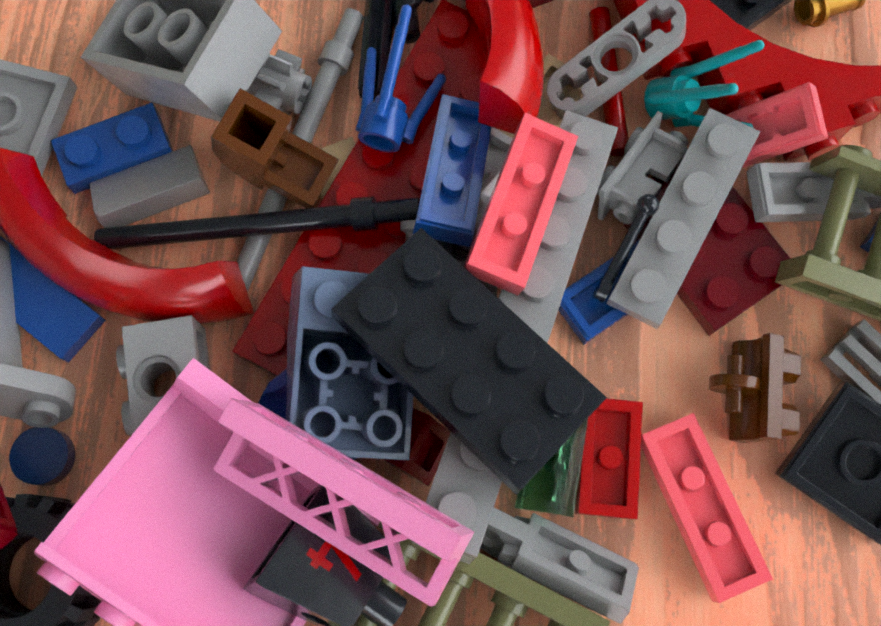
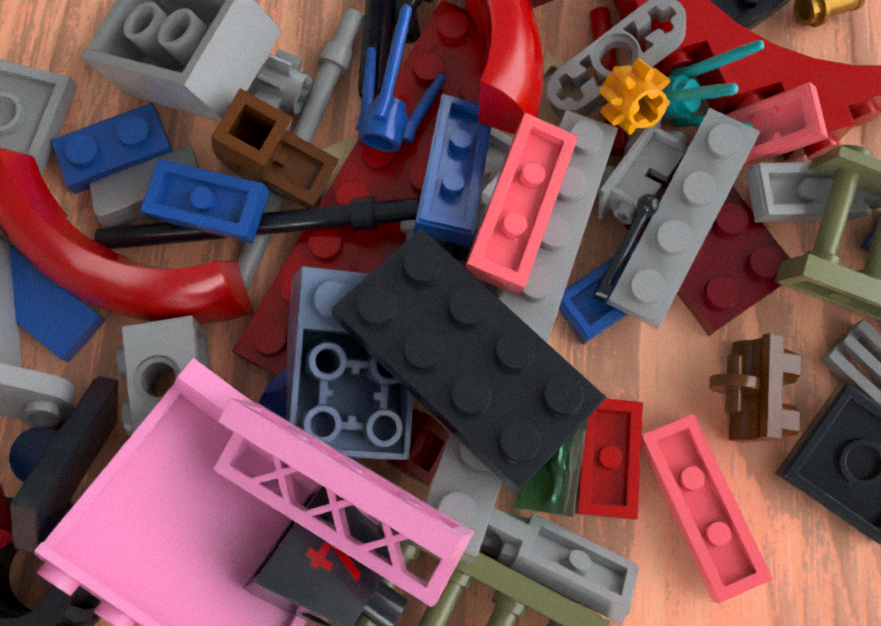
none -> black tile [10,375,119,553]
none -> blue plate [140,159,270,244]
none -> light orange gear [598,58,670,134]

